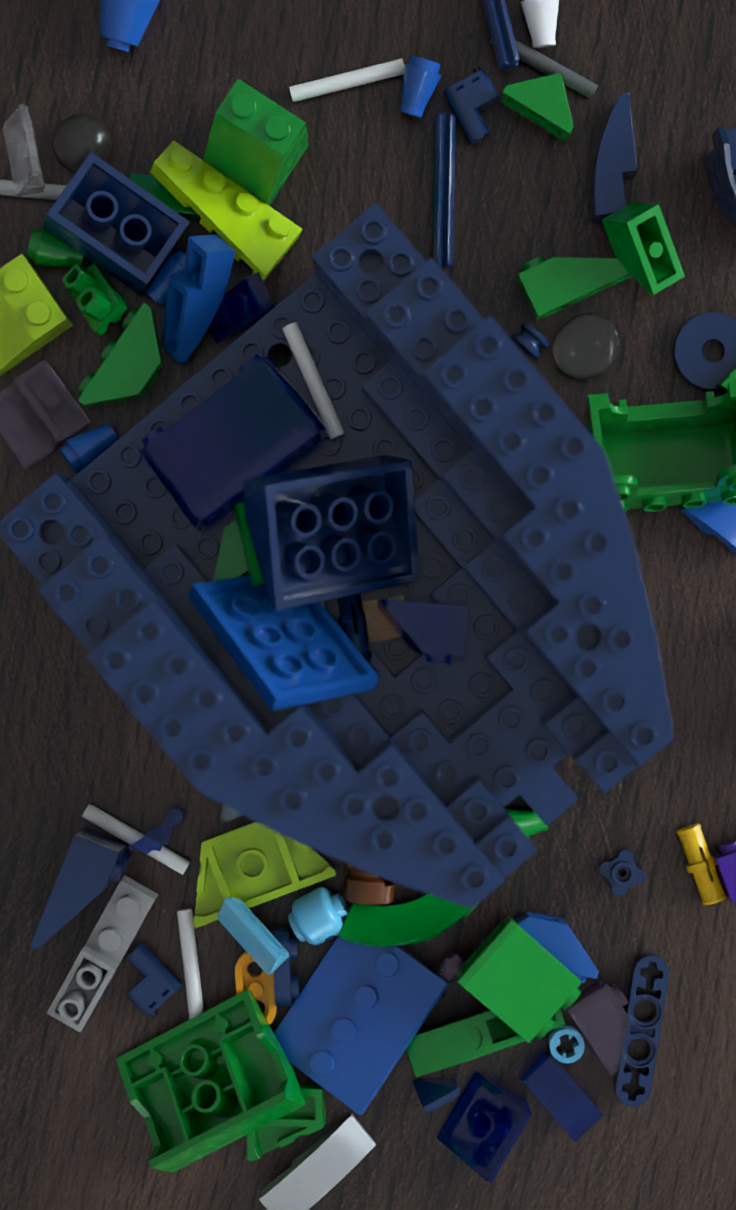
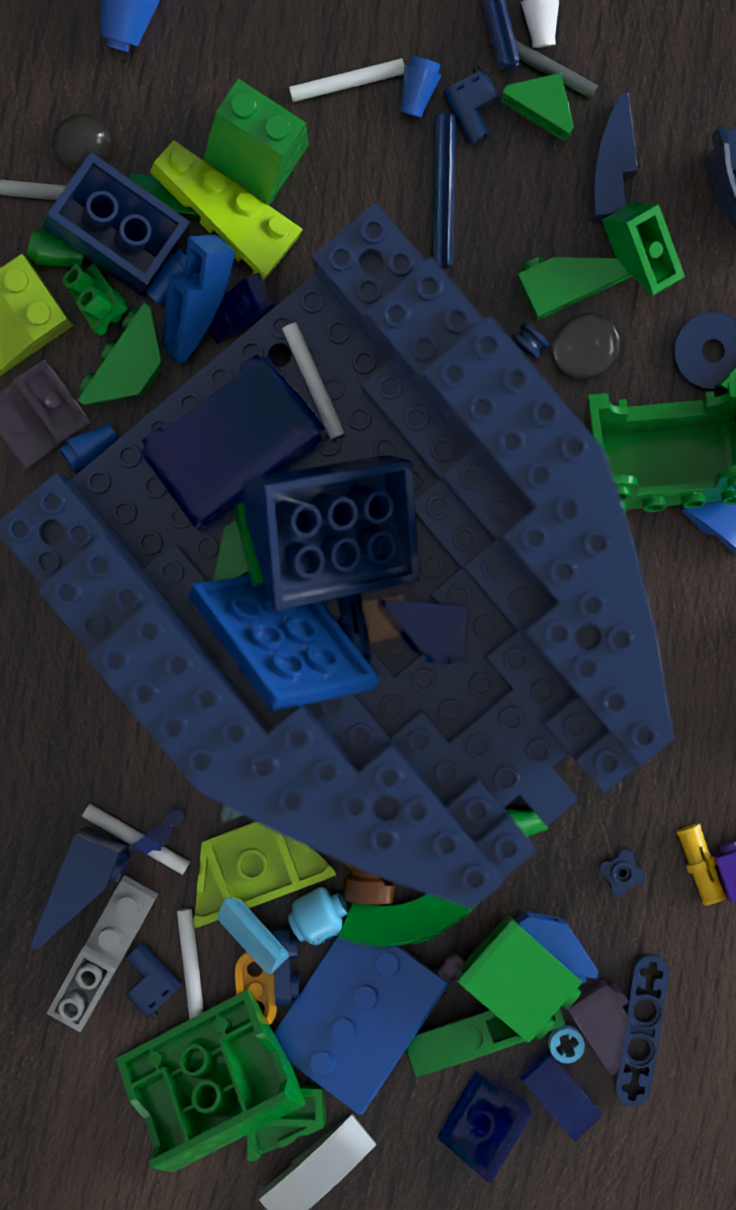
clear slope [3,104,45,197] -> none
dark blue slope [413,1078,460,1113] -> none

